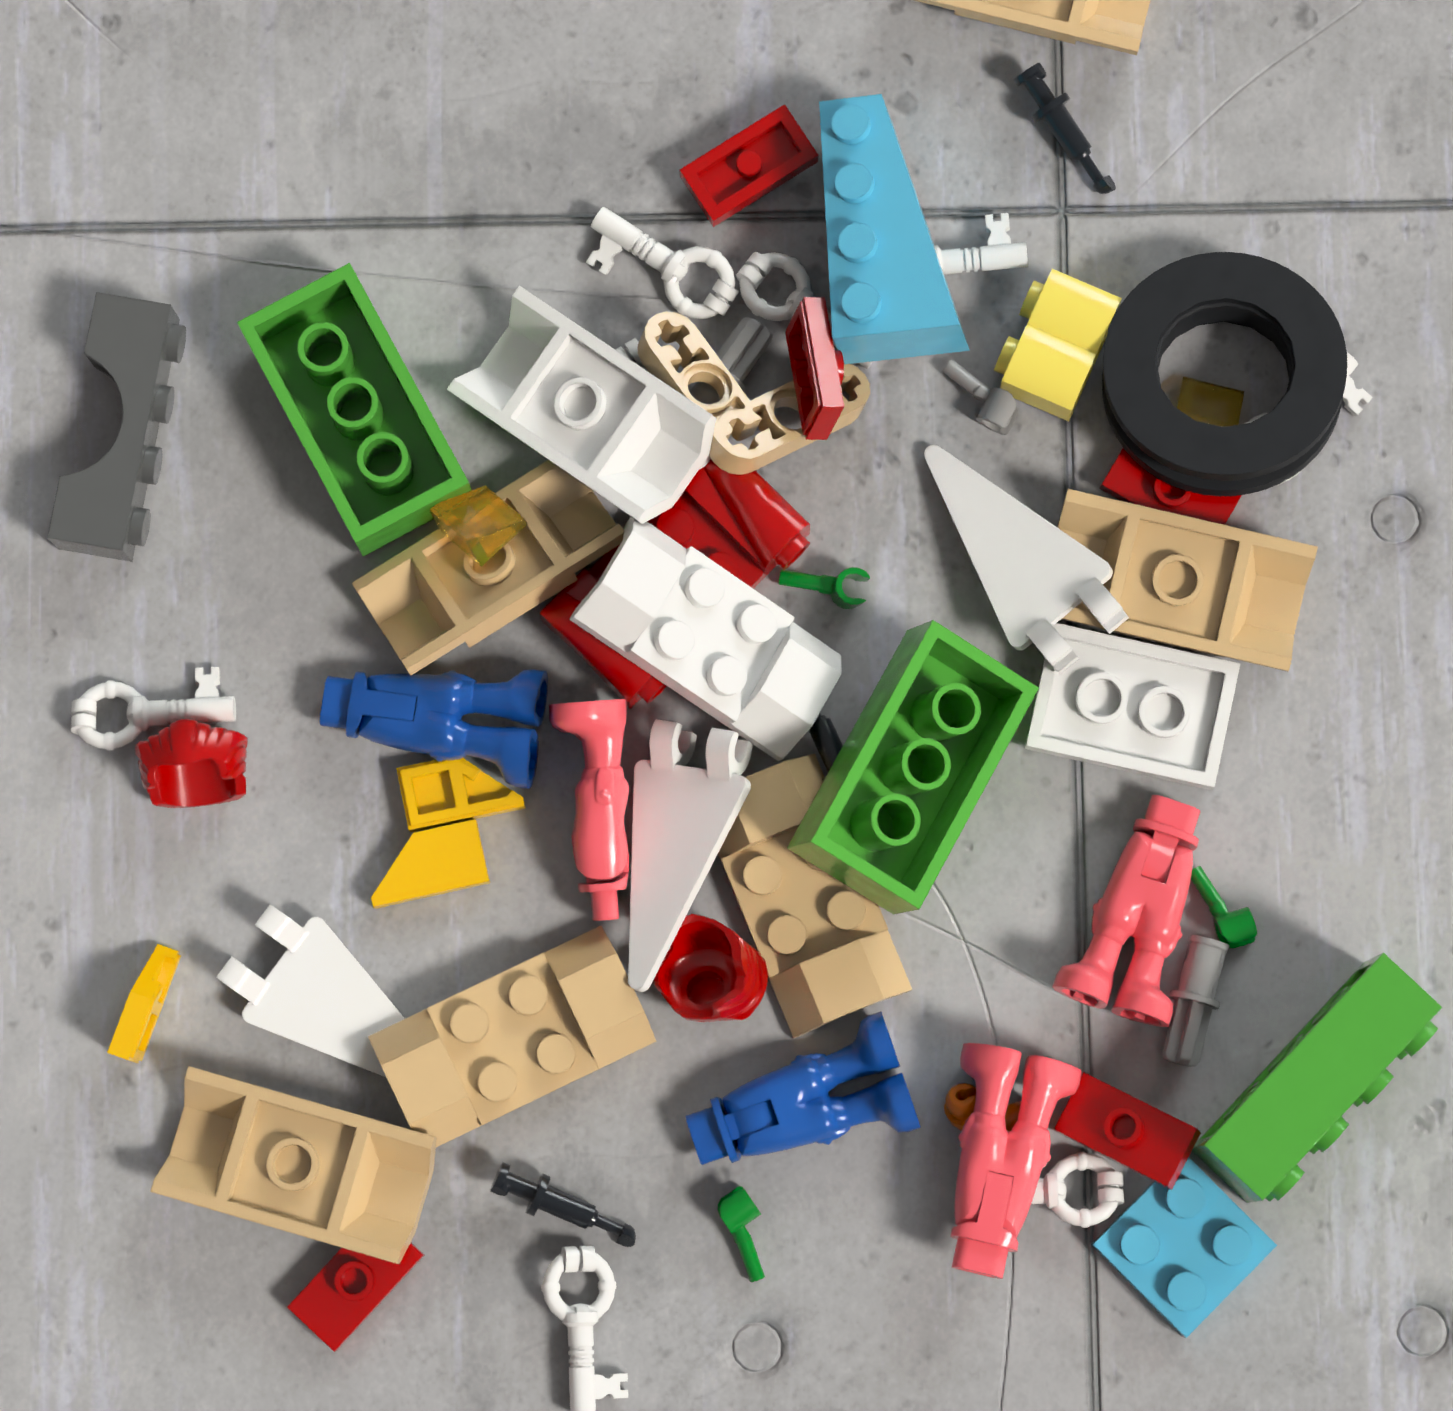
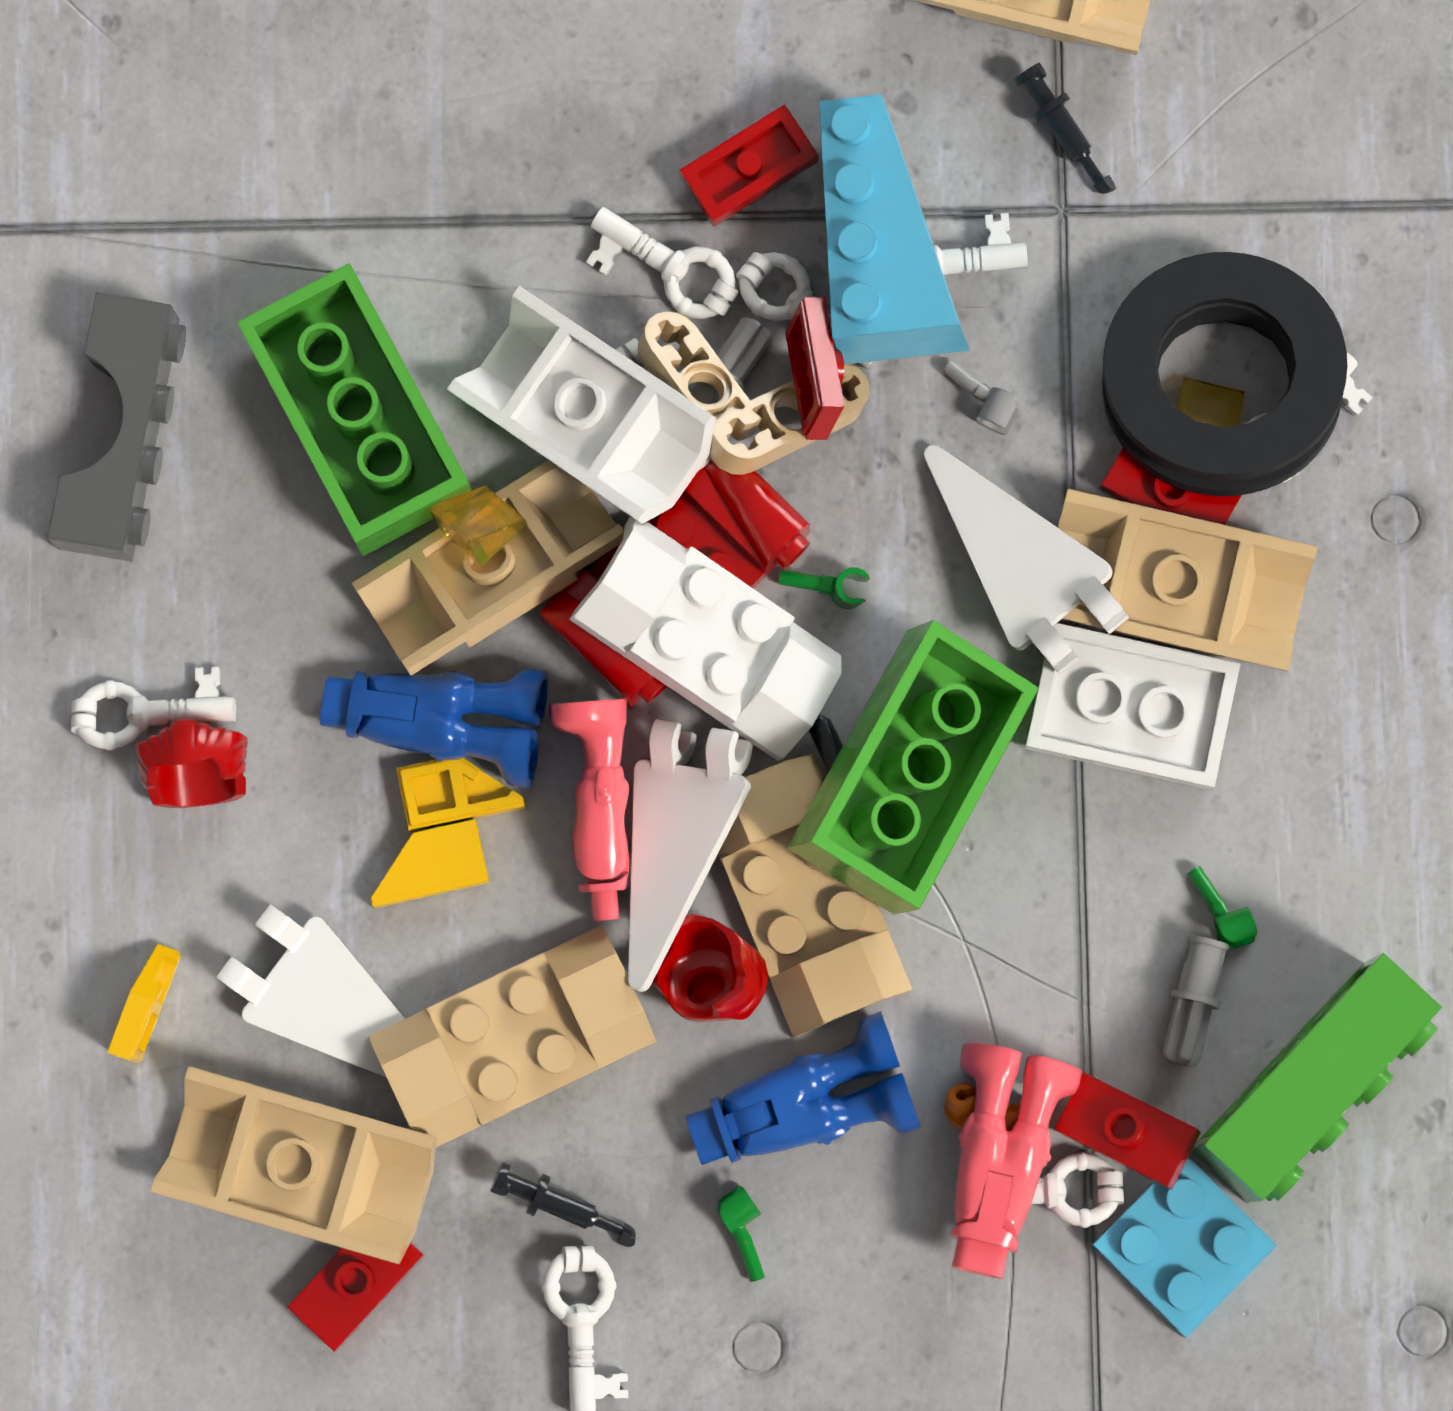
light yellow brick [994,269,1122,422] -> none
coral piece [1052,795,1200,1027] -> none

